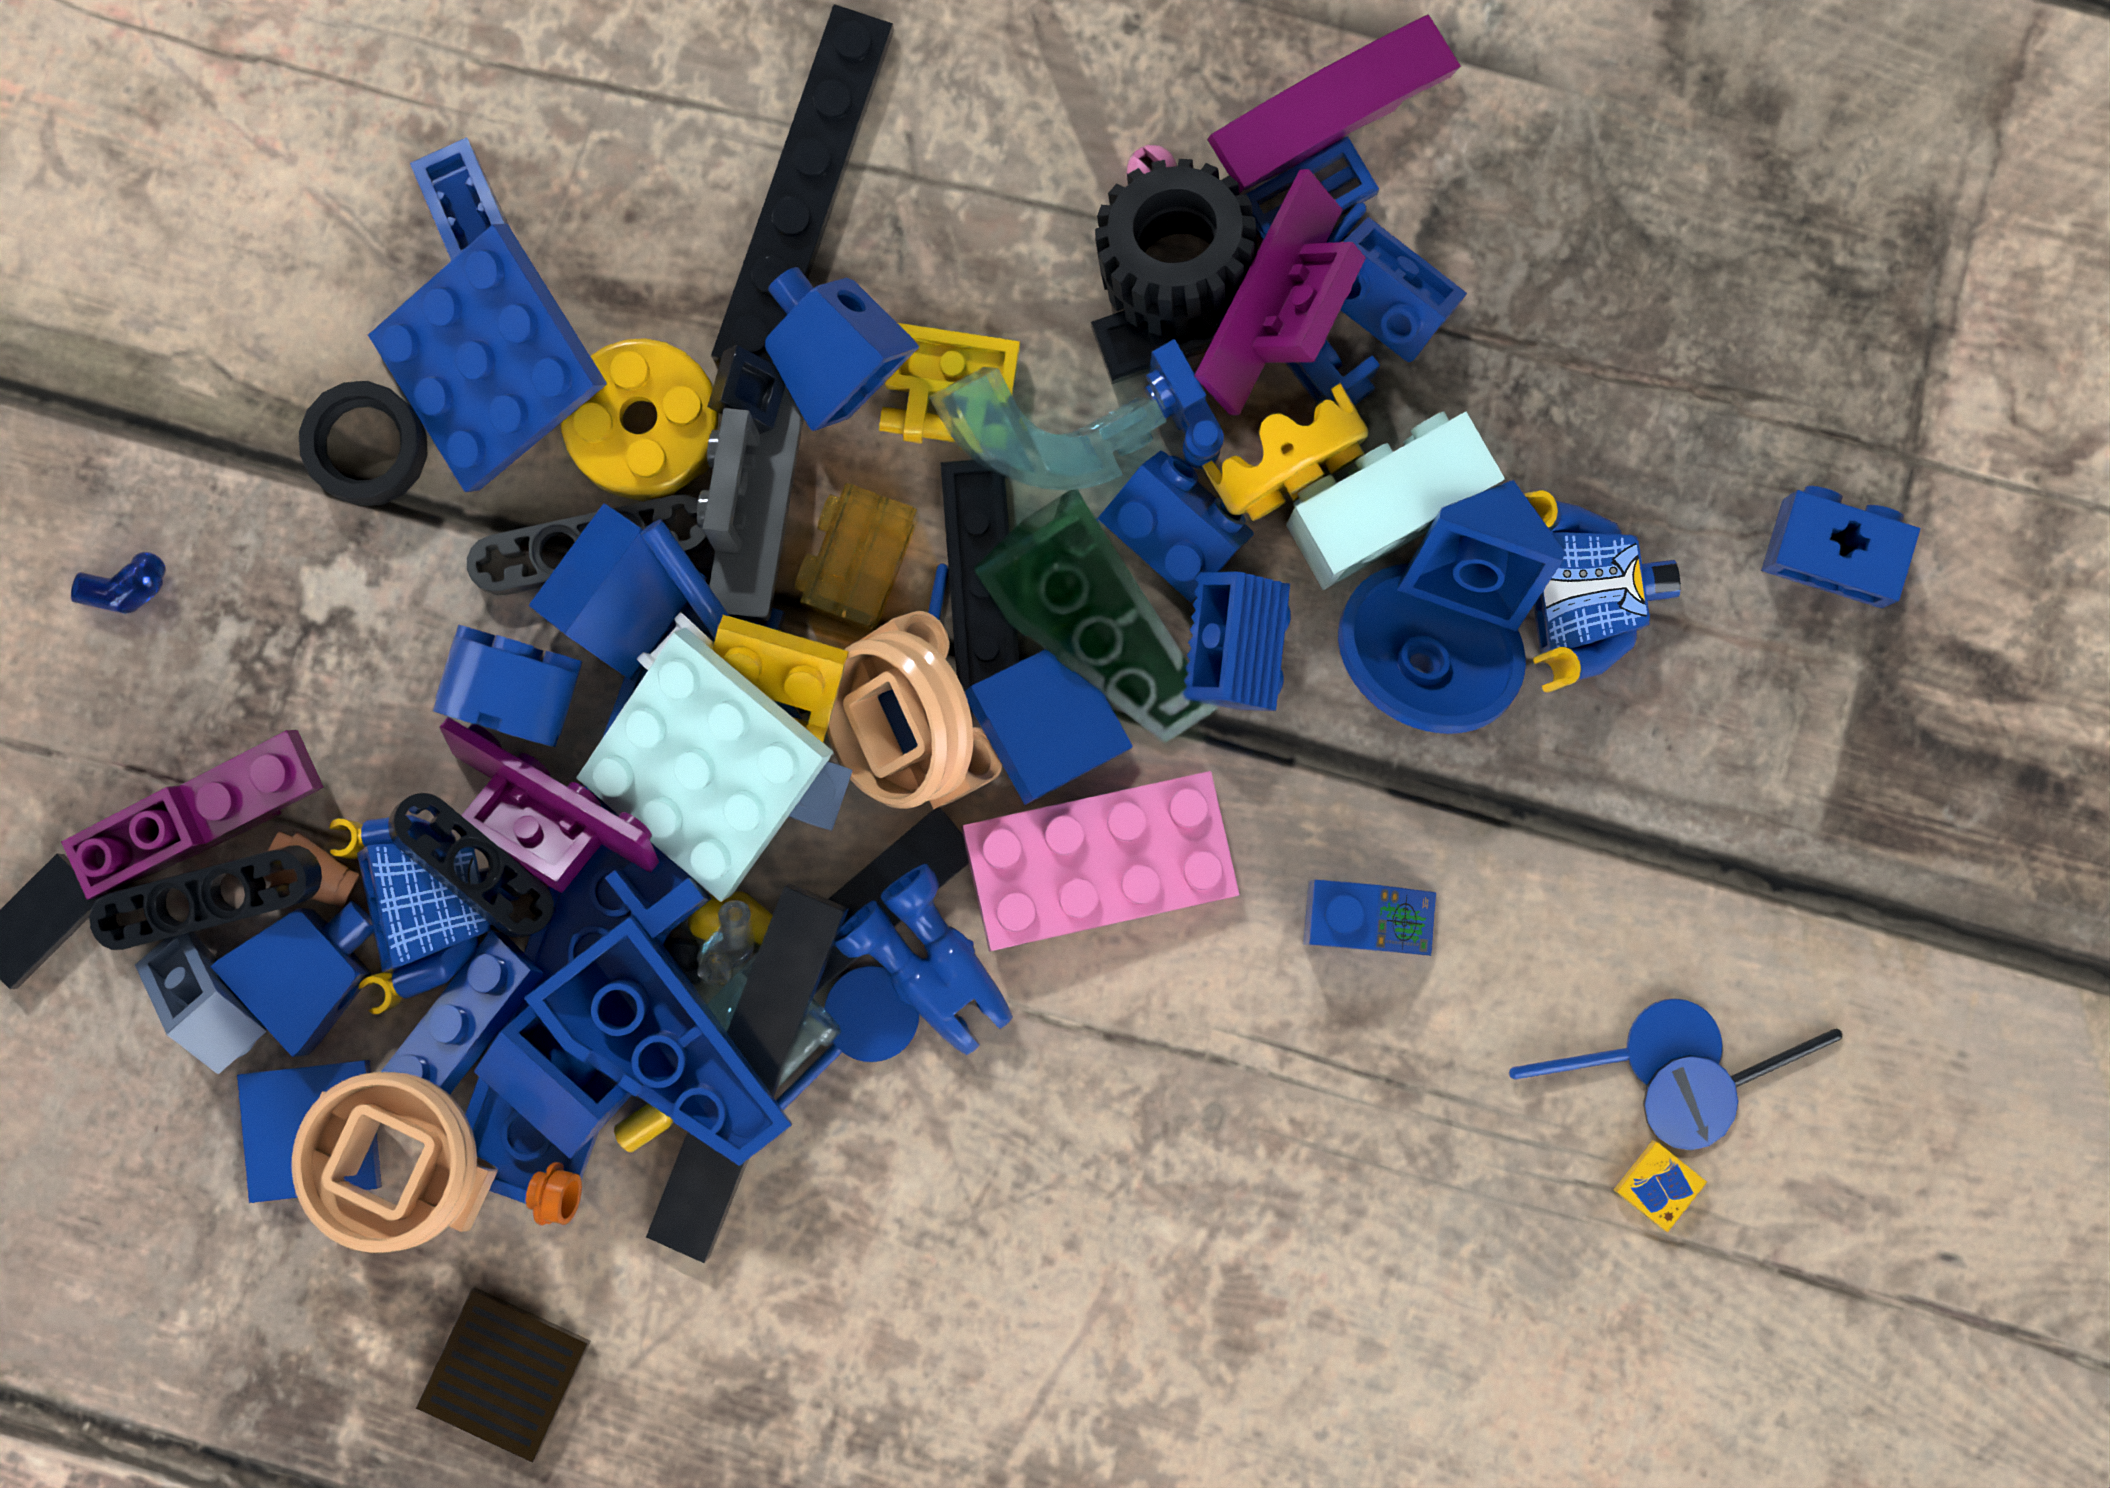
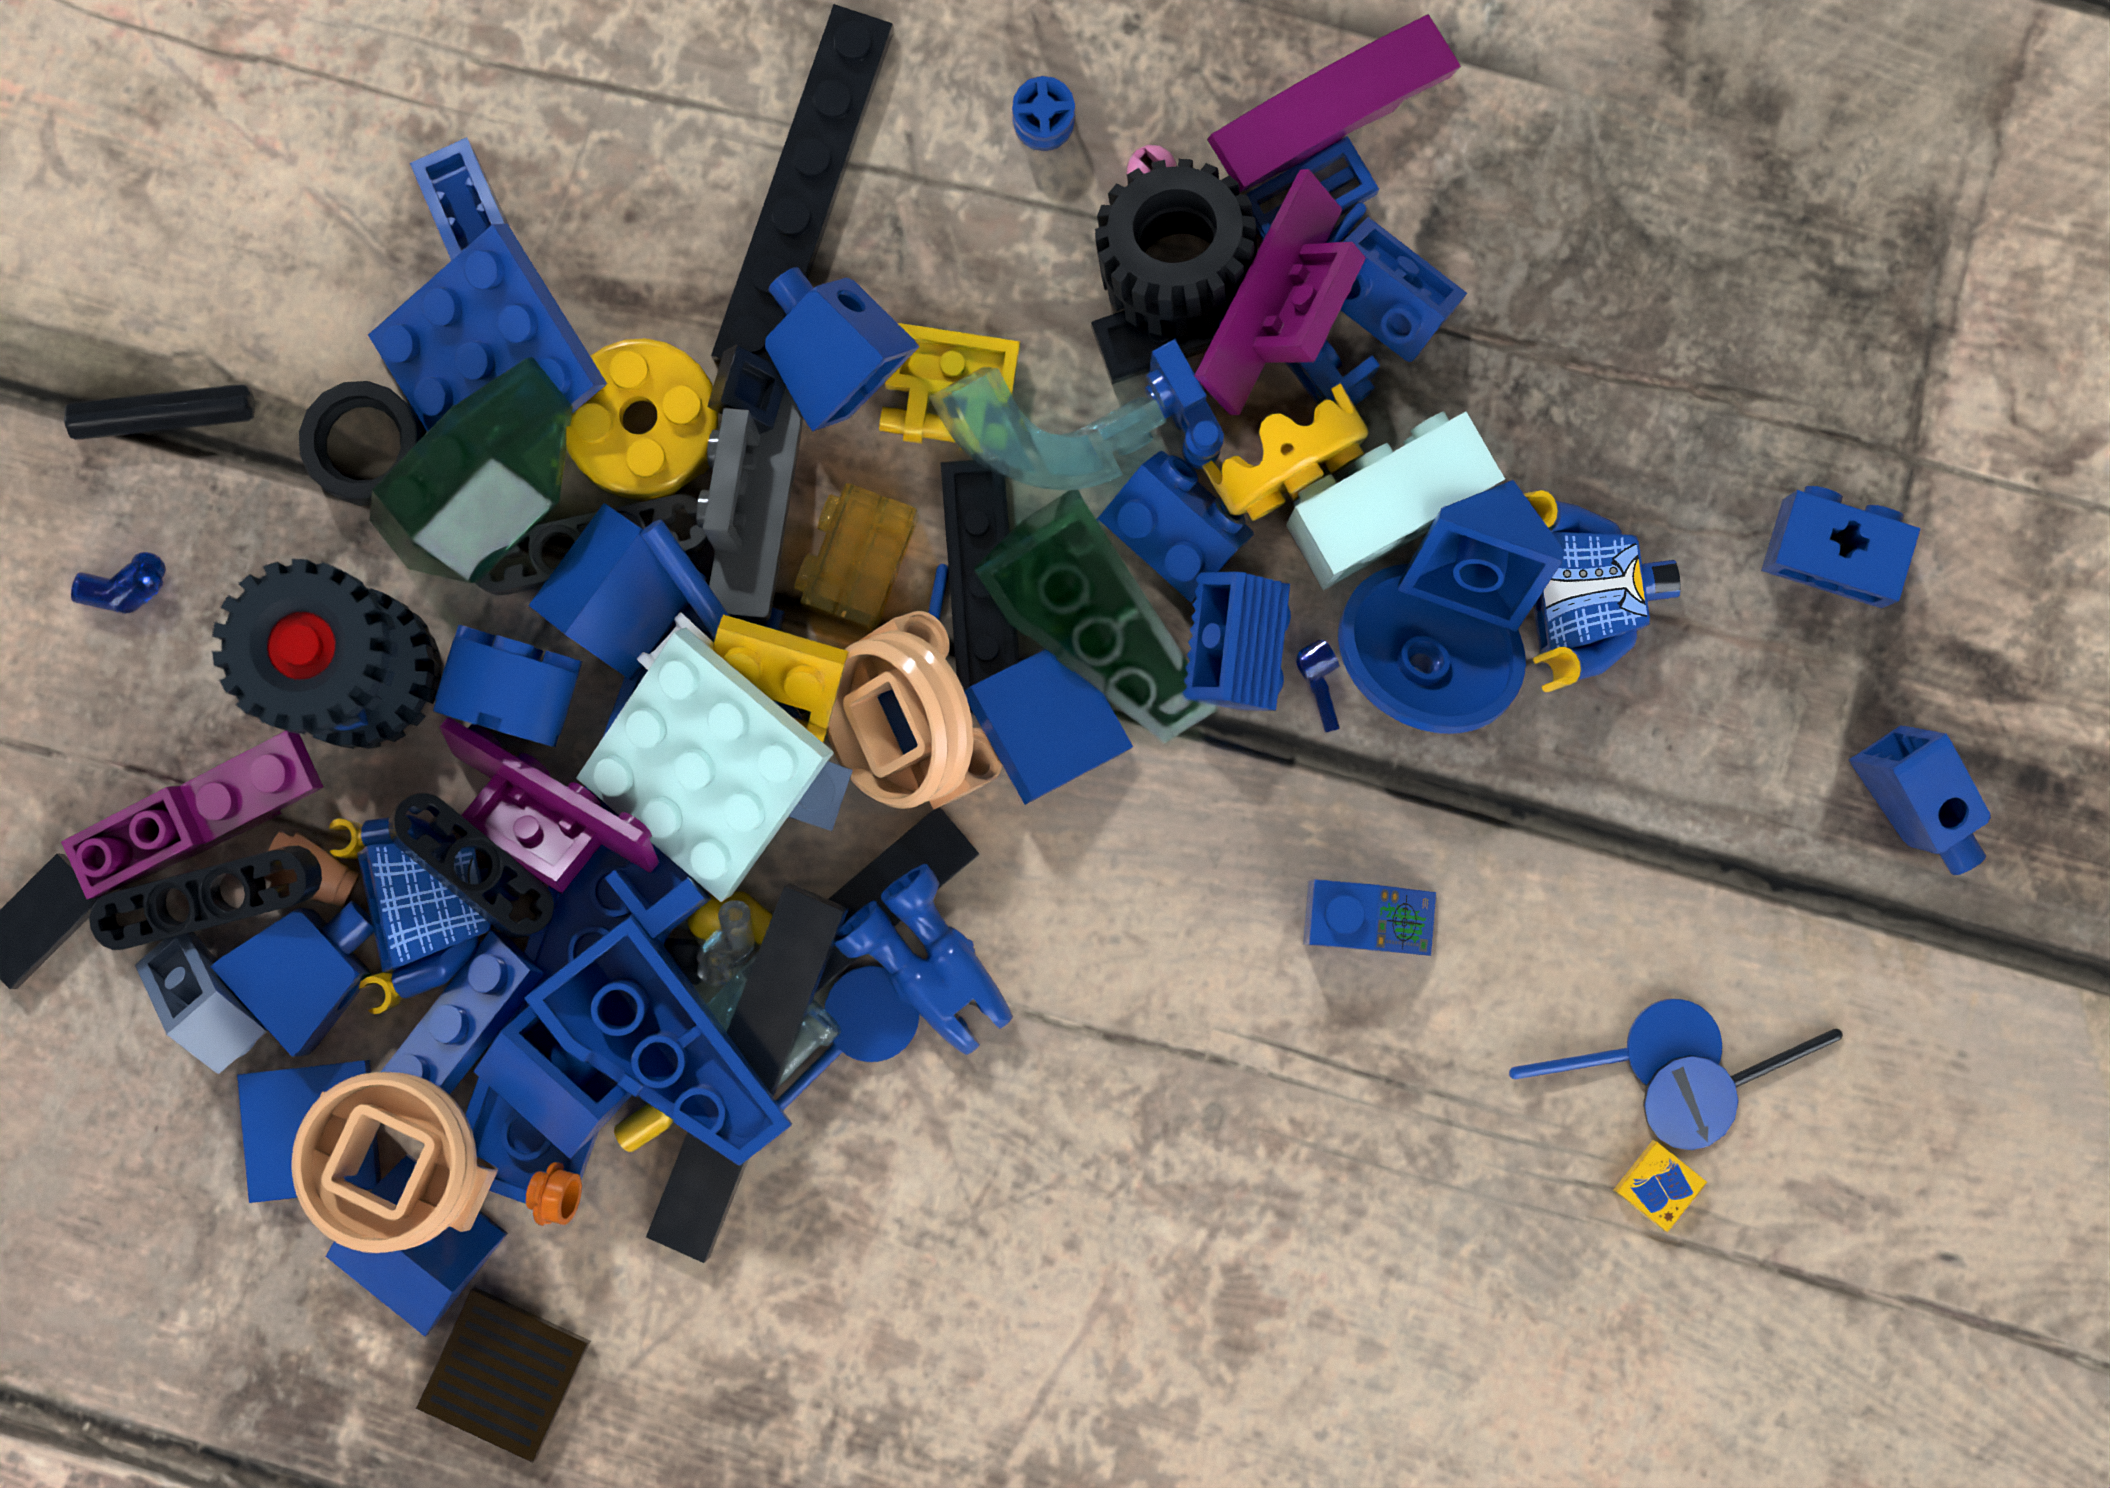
bright pink plate [961,771,1240,952] -> none
none -> black axle [64,384,255,440]
none -> black plate [212,559,441,749]
none -> blue slope [325,1154,508,1336]
none -> clear green wedge [369,357,573,584]
none -> blue wheel [1012,76,1075,151]
none -> clear blue hand [1296,639,1340,732]
none -> blue torso [1849,725,1991,875]

